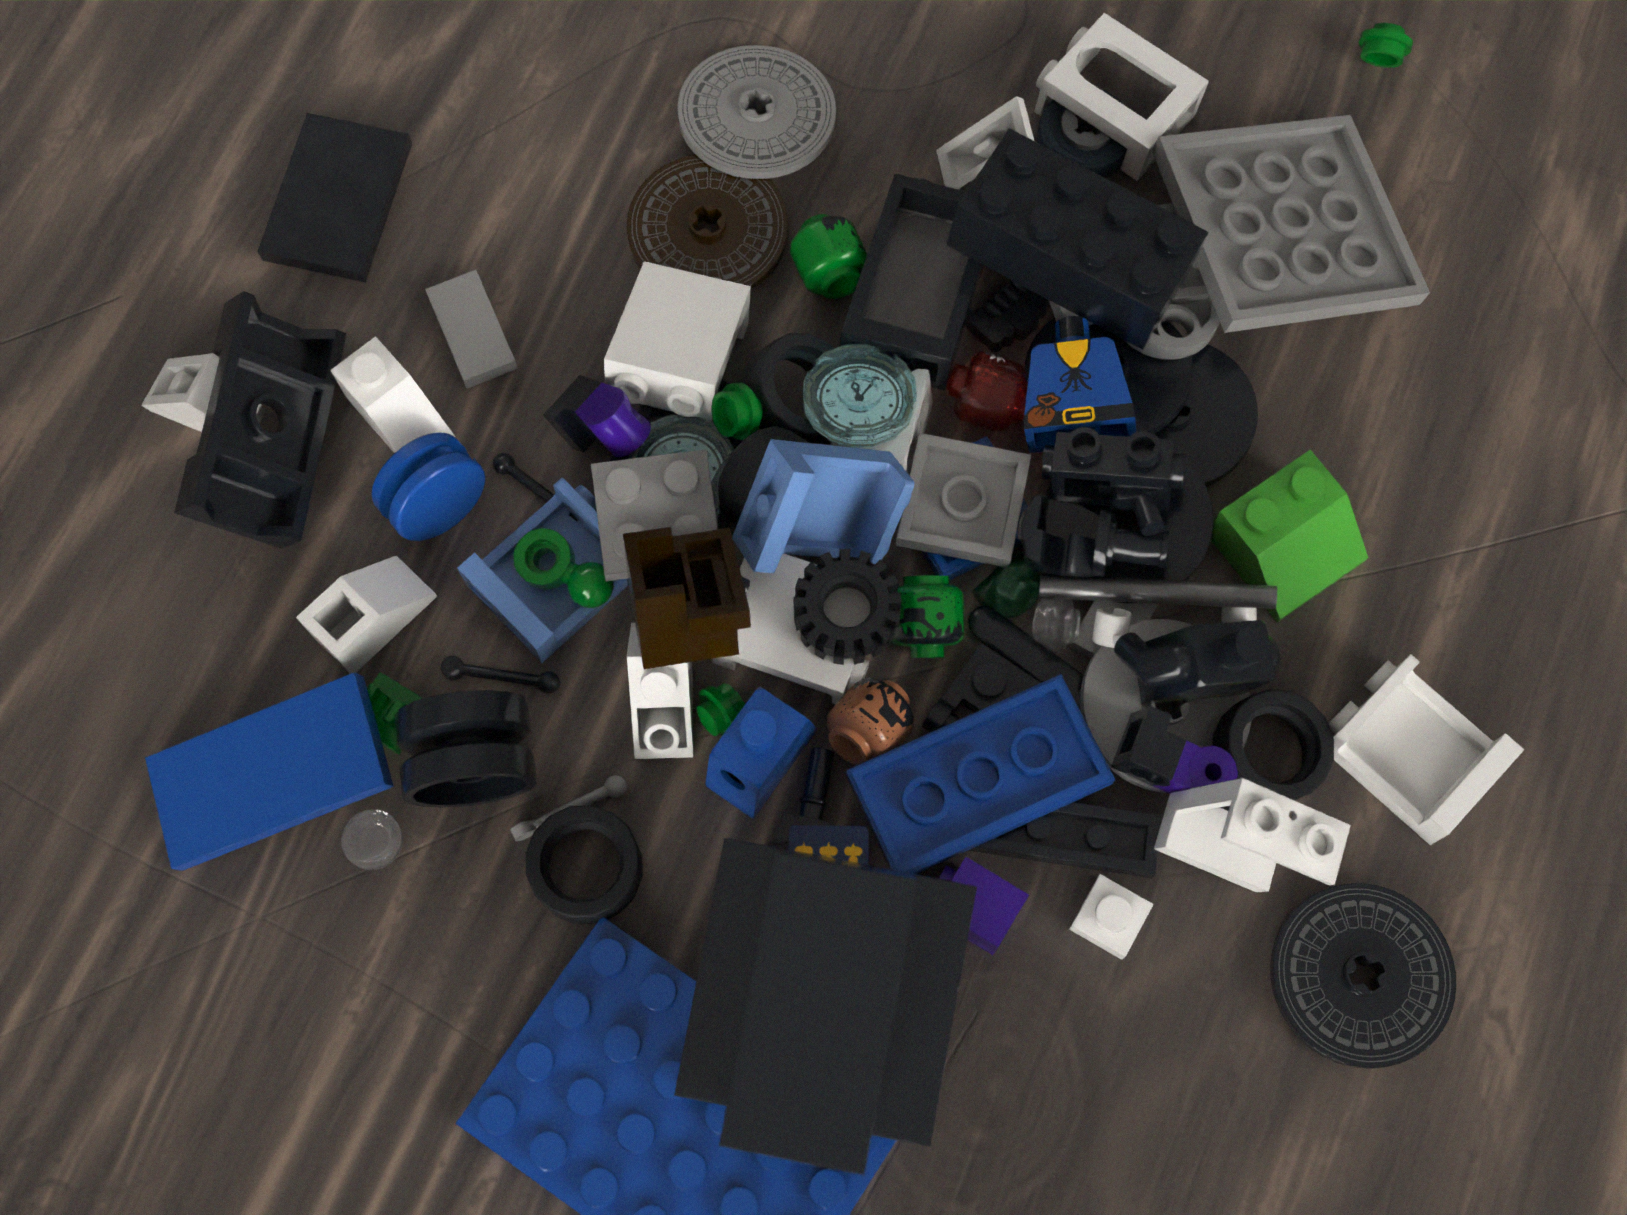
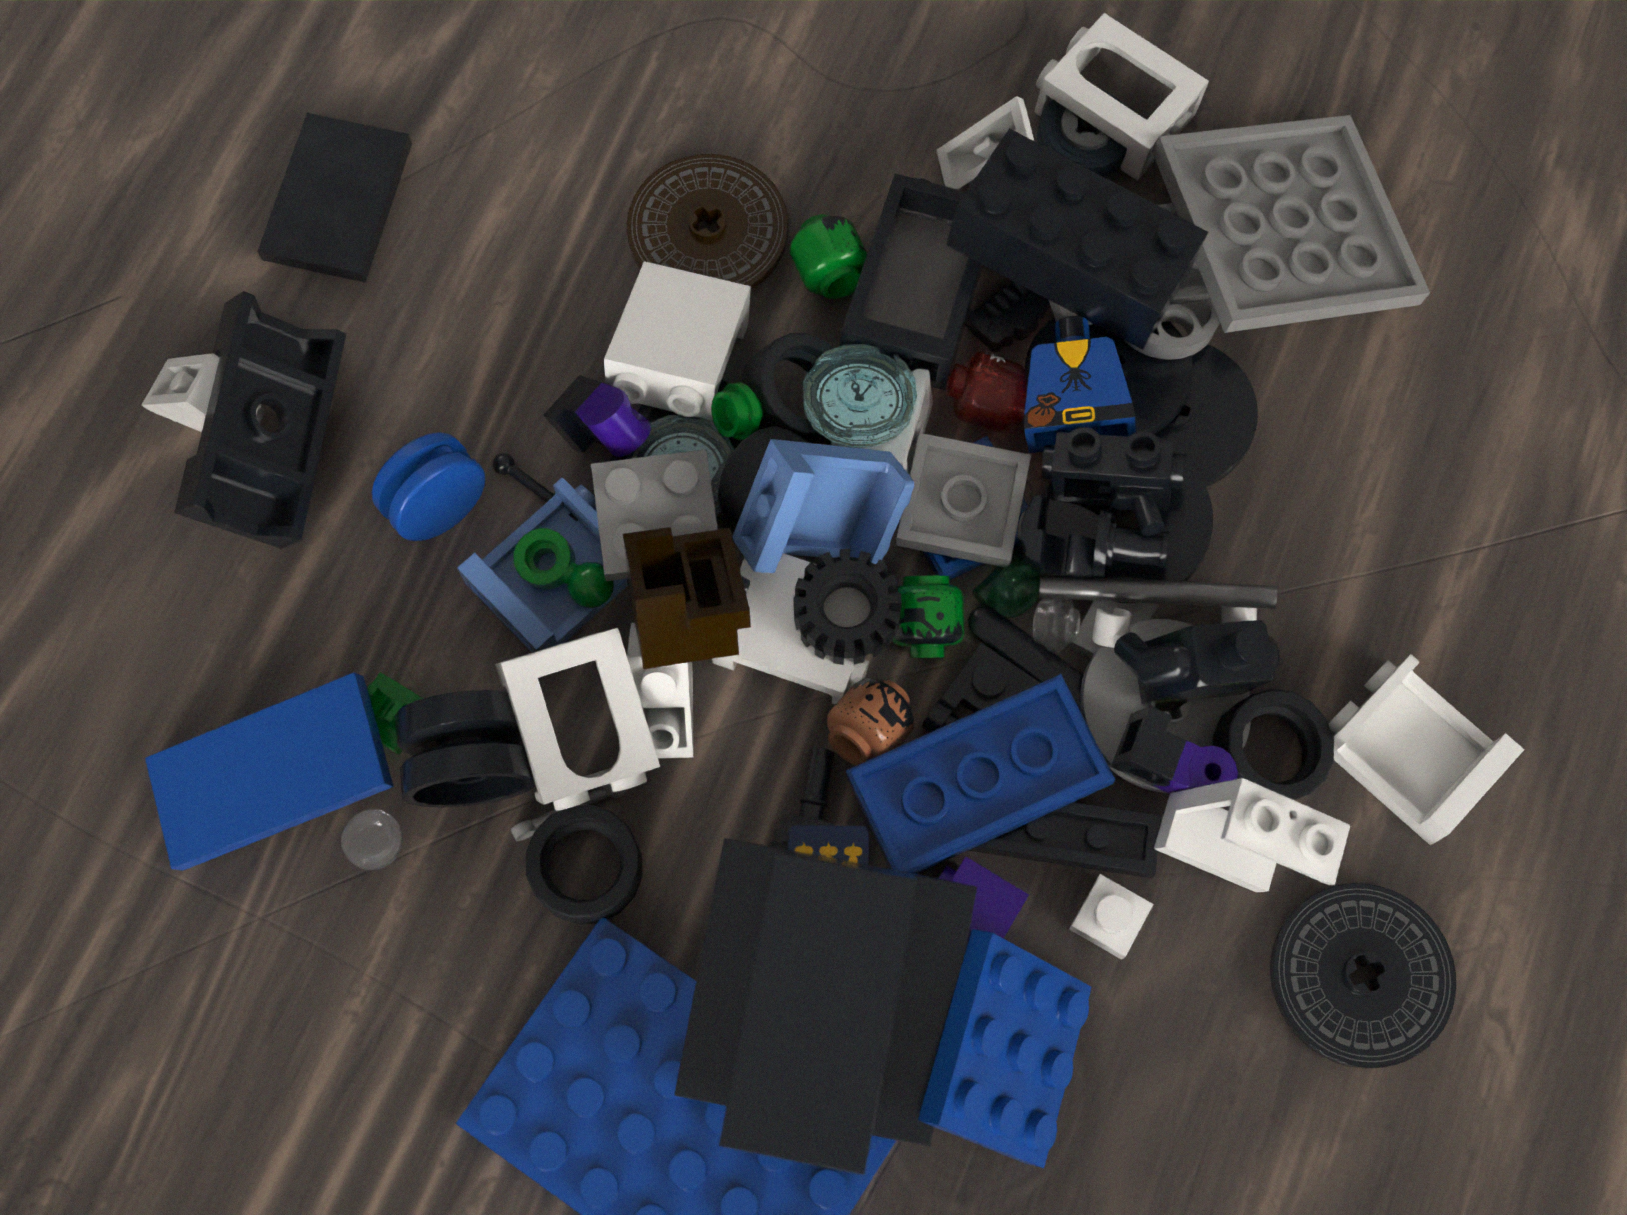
white slope [296,556,437,674] -> none
white slope [330,336,456,453] -> none
light grey tile [425,270,518,389] -> none
black hinge [441,656,560,694] -> none
light grey piece [678,45,836,179] -> none
green plate [697,683,745,736] -> none
blue torso [705,687,817,819] -> none
bright green slope [1211,450,1368,623] -> none
green plate [1358,23,1413,68] -> none
none -> white panel [495,628,660,811]
none -> blue plate [918,929,1092,1168]

